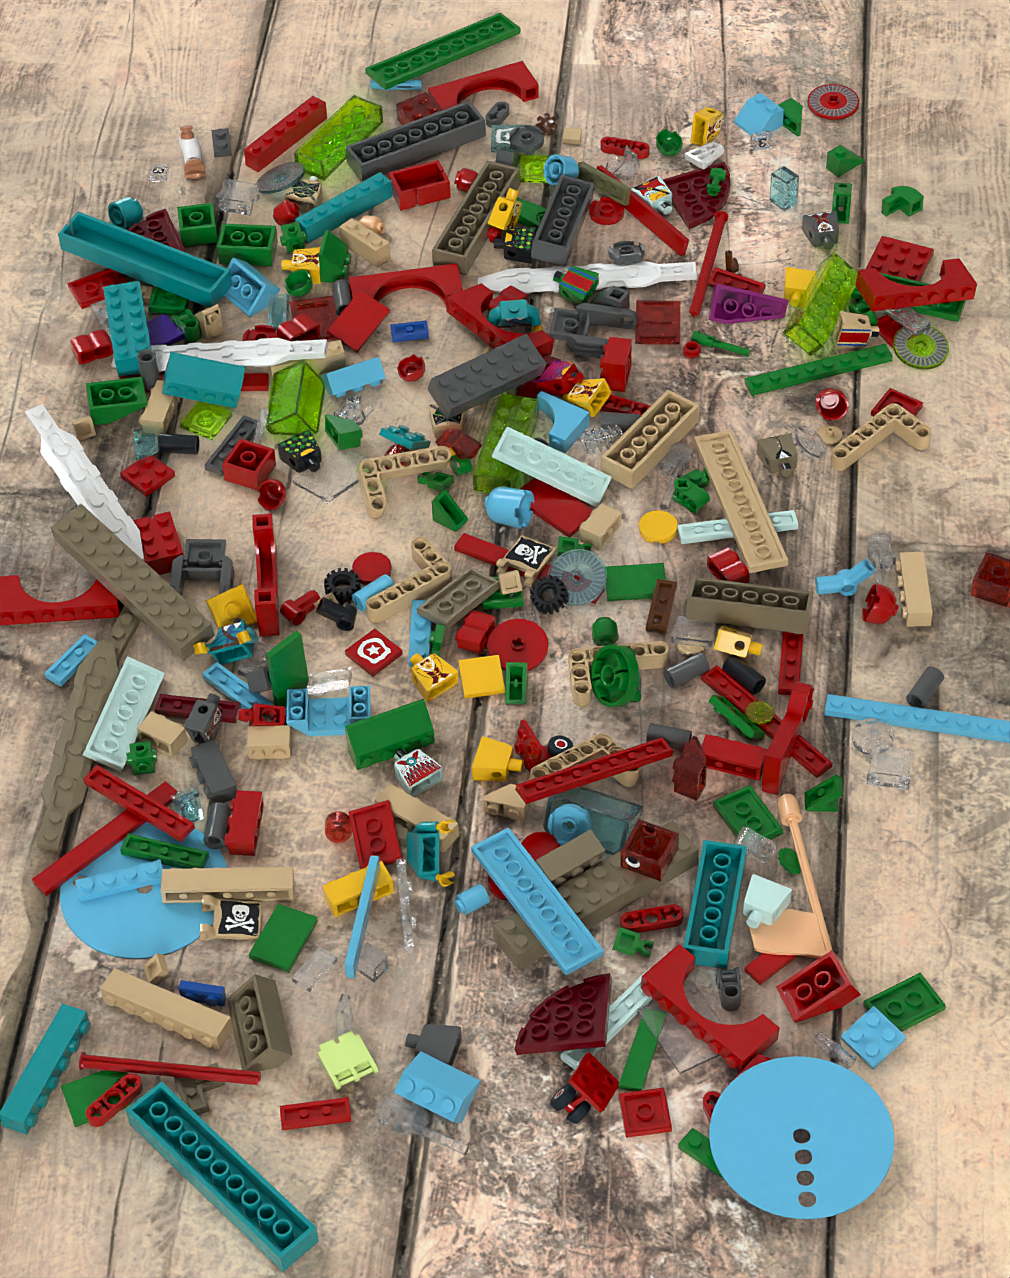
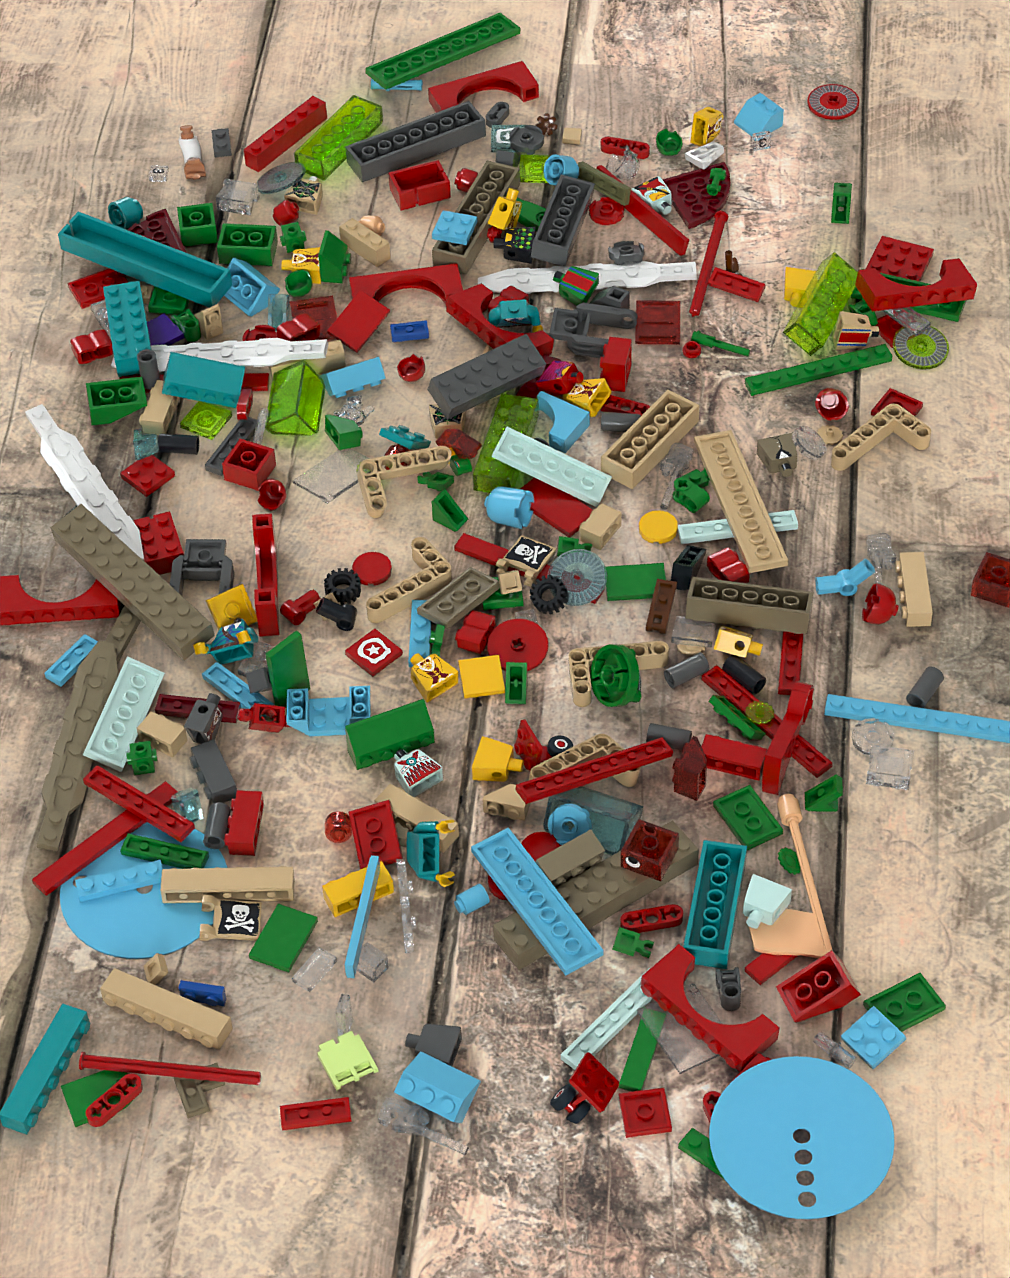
tan tile [72,416,96,441] -> none
teal brick [126,1081,319,1272] -> none
dark tan slope [227,974,293,1072] -> none
tan brick [247,726,292,760] -> none
black torso [277,429,322,473] -> none
teal brick [295,172,392,244] -> none
clear plate [307,667,352,696] -> none
dark grey pin [332,279,352,316] -> none
medium azure pin [352,574,394,612] -> none
clear red brick [396,92,442,125] -> none
dark red plate [515,973,612,1055] -> none
clear piece [582,424,623,455] -> none
green head [591,617,619,646] -> none
magenta wedge [709,284,789,324] -> none
clear piece [733,827,776,864] -> none
clear light blue brick [770,166,799,211] -> none
green slope [778,98,803,137] -> none
dark grey torso [802,210,839,250] -> none
green slope [826,145,864,177] -> none
green brick [881,186,924,217] -> none
none -> red beam [237,389,253,420]
none -> medium azure plate [432,210,477,245]
none -> black slope [670,545,707,591]

